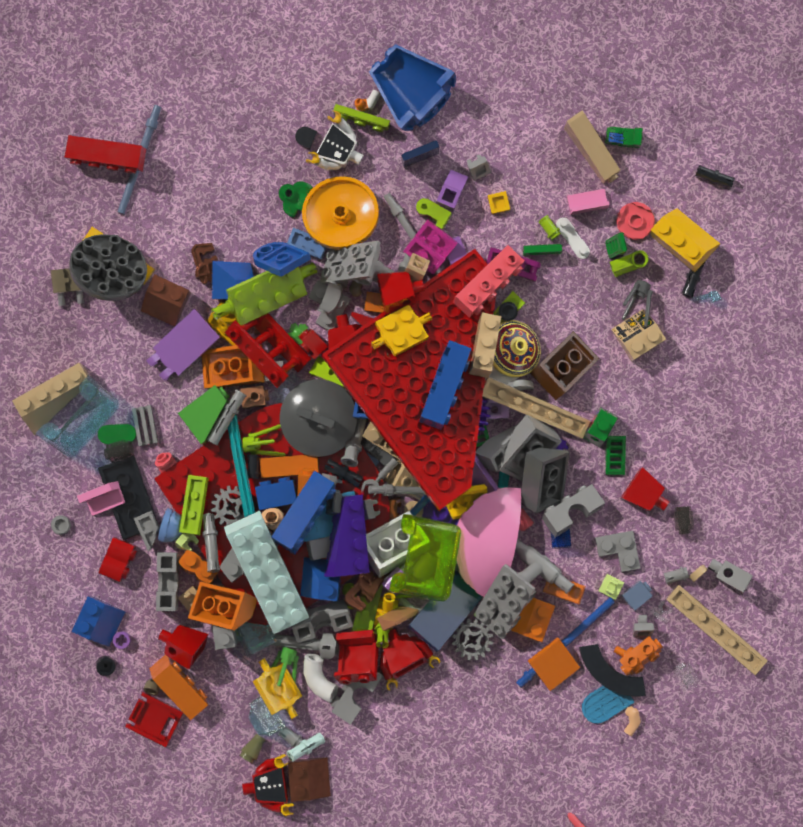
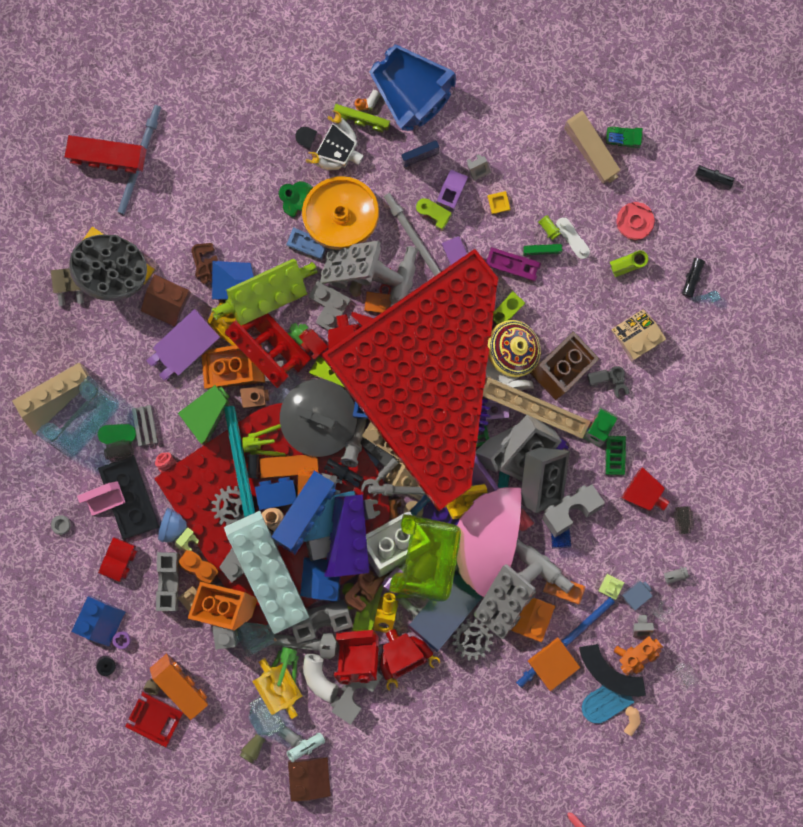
light grey tile [134,511,160,551] -> none
red torso [158,625,208,669] -> none
lime plate [179,475,209,535] -> none
light grey pin [202,513,220,573] -> none
light grey pin [207,389,247,445] -> none
torso [242,754,294,816] -> none
blue tile [253,242,311,277] -> none
light grey helmet [318,280,342,314] -> none
dark grey tile [326,493,342,515] -> none
yellow plate [371,305,432,357] -> none
lime pin [375,623,390,648] -> none
red torso [377,272,424,315] -> none
nougat slope [377,606,419,631] -> none
dark pink slope [403,219,458,275] -> none
tan slope [404,253,430,282] -> none
blue wedge [419,340,471,430] -> none
coral brick [453,245,525,318] -> none
tan brick [469,312,501,378] -> none
black plate [499,302,518,321] -> none
bright pink panel [567,189,609,215] -> none
light grey plate [595,530,640,572] -> none
green slope [605,232,627,259] -> none
dark grey plant [622,280,653,327] -> none
yellow slope [650,208,720,272] -> none
tan plate [666,585,768,675] -> none
tan tile [689,565,708,582] -> none
light grey torso [708,559,753,595] -> none
none -> dark grey bar [587,366,629,397]

